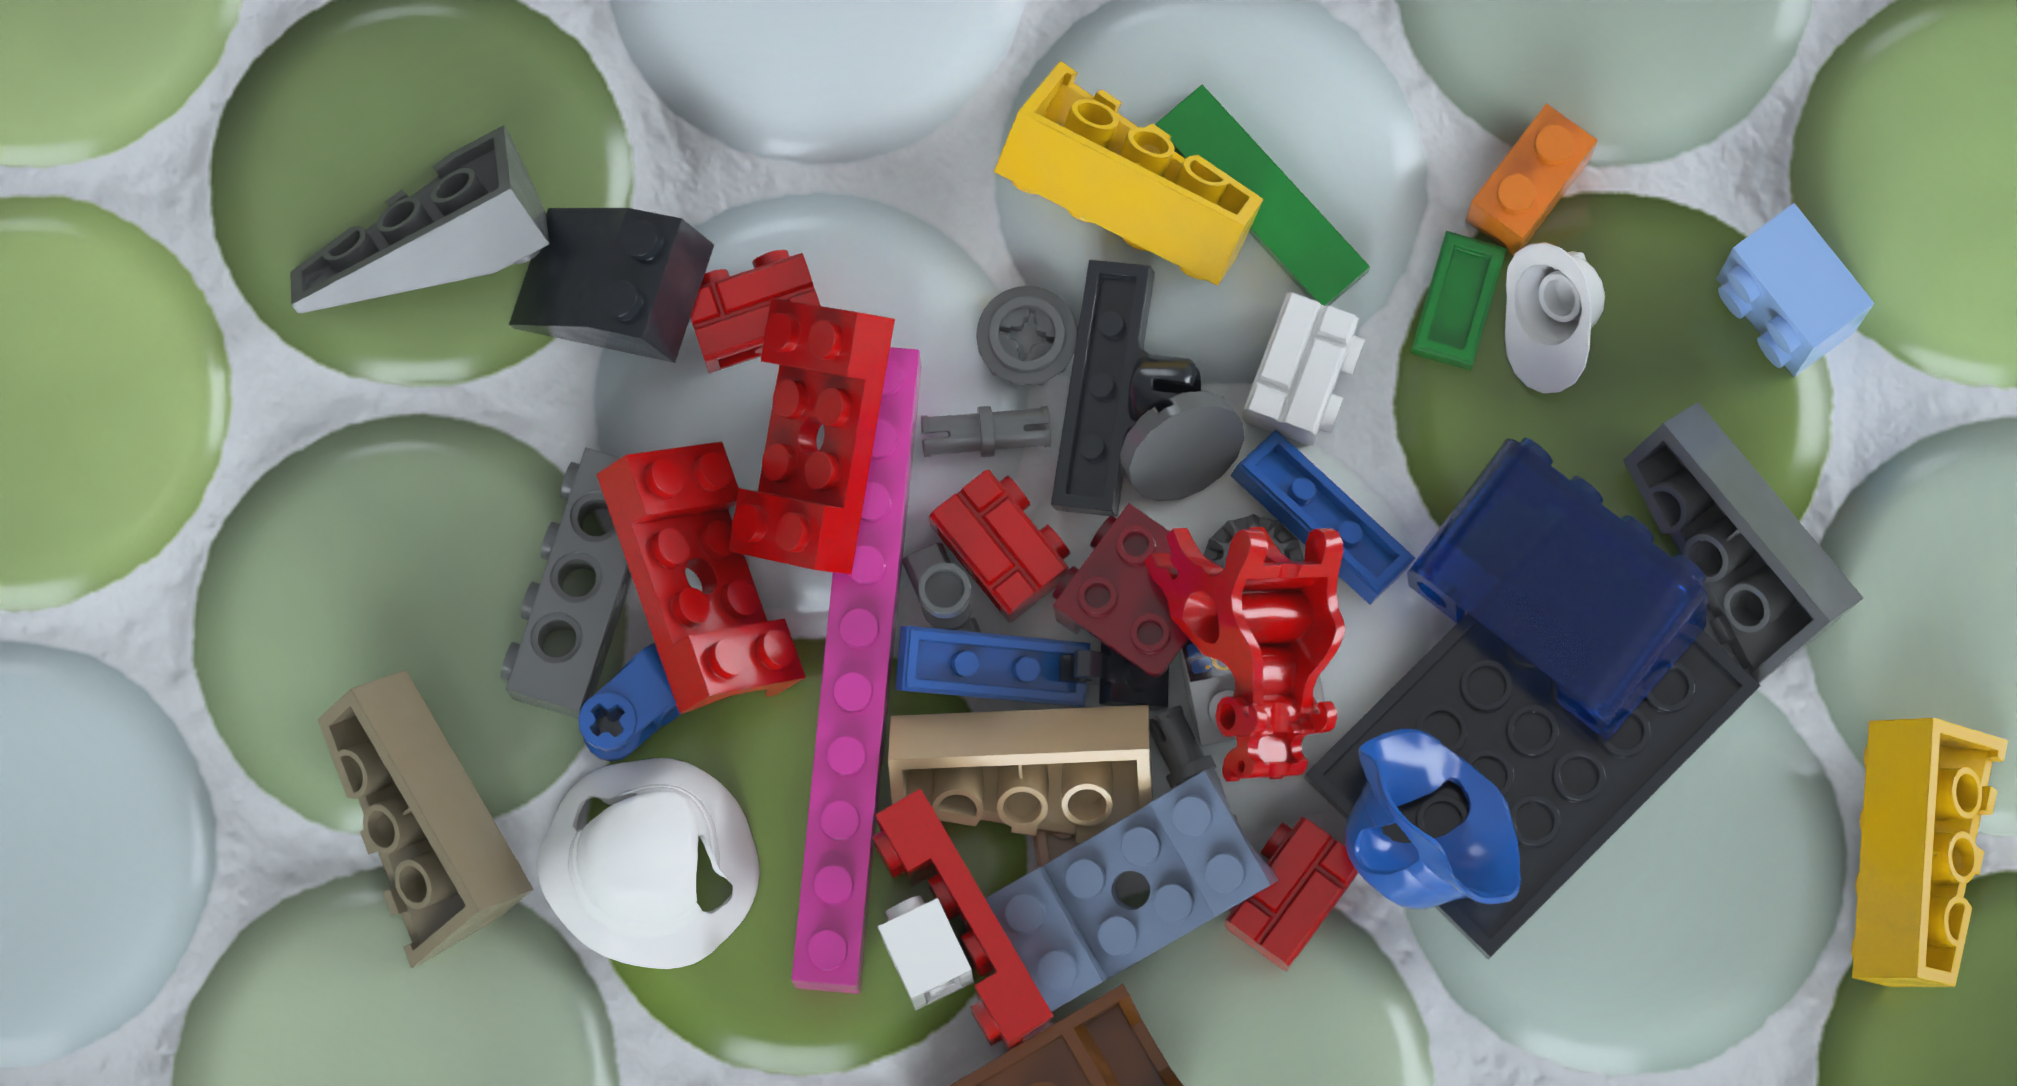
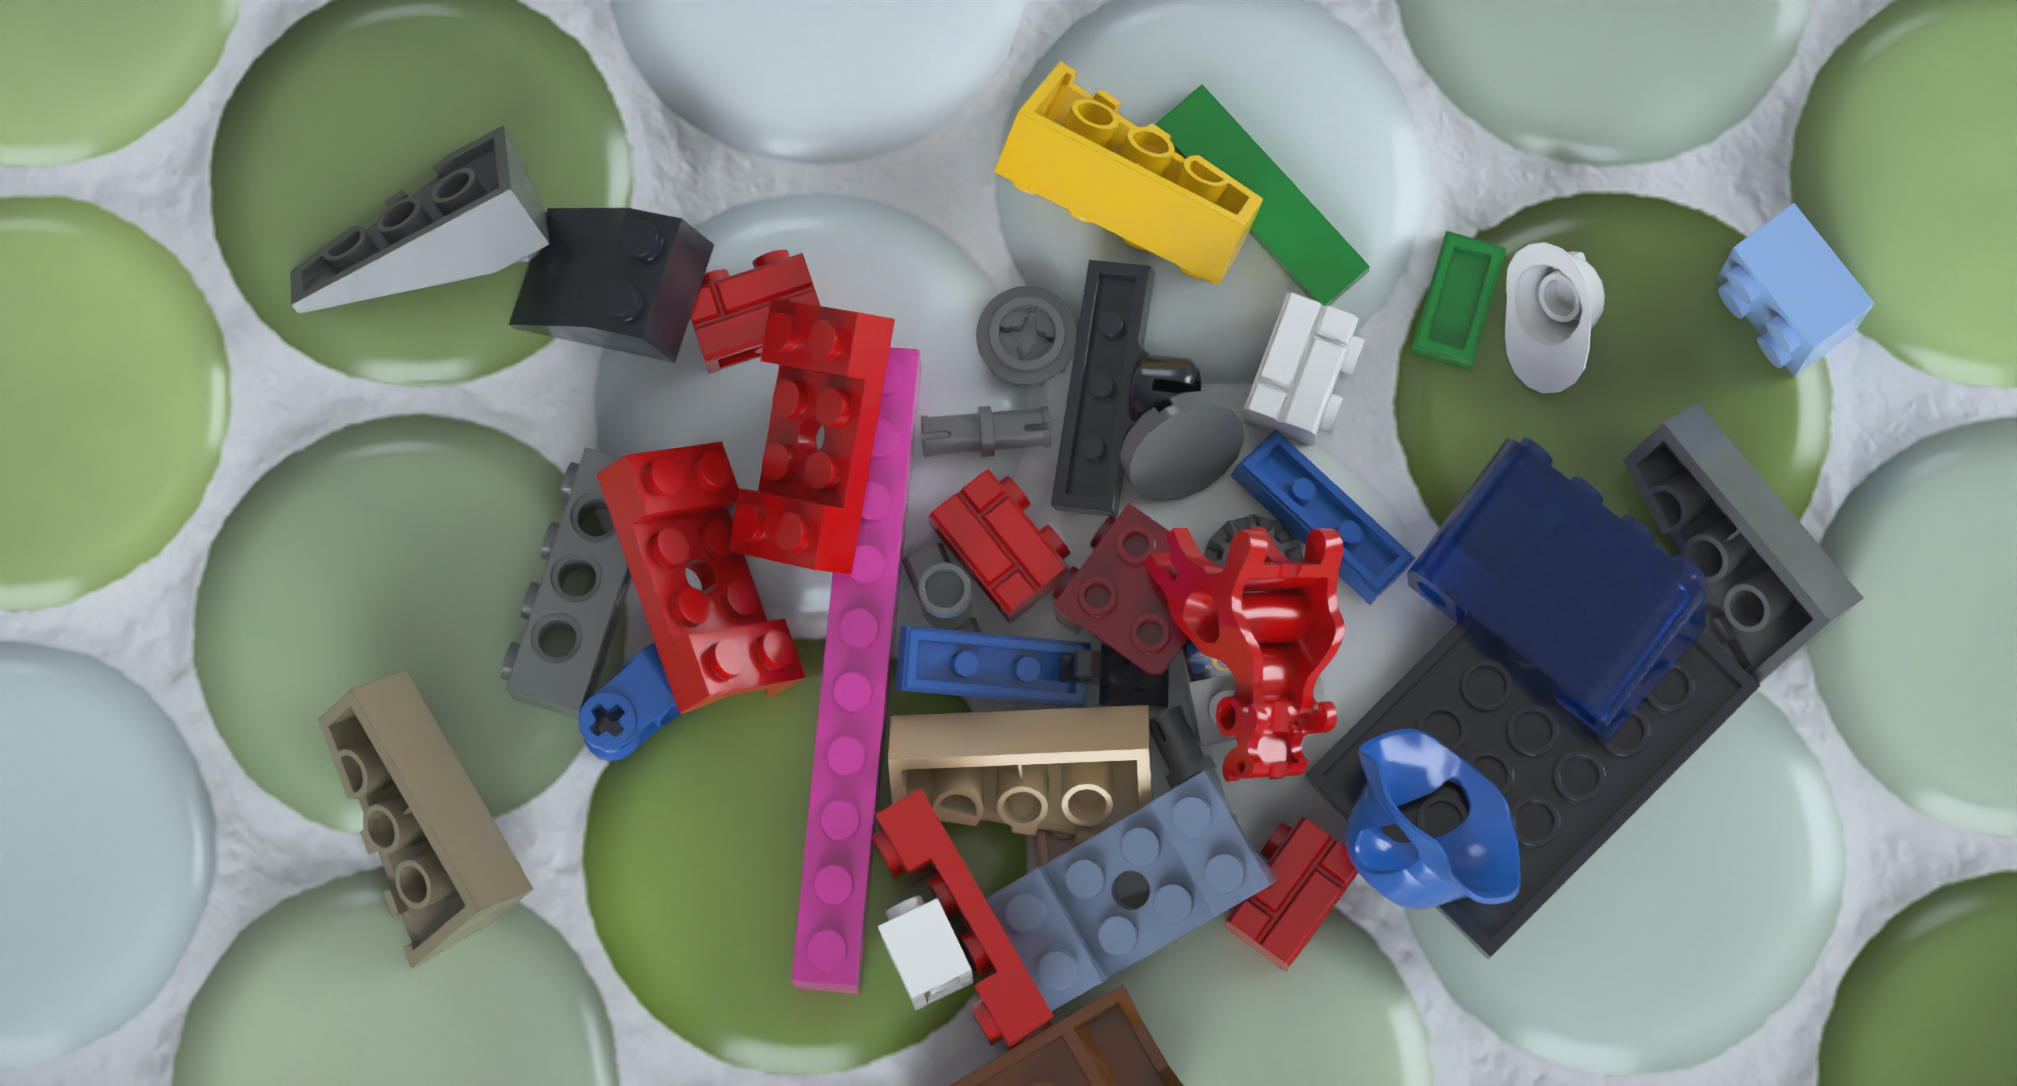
white piece [537,758,760,969] -> none
orange brick [1465,103,1598,256] -> none
yellow wedge [1851,718,2008,987] -> none

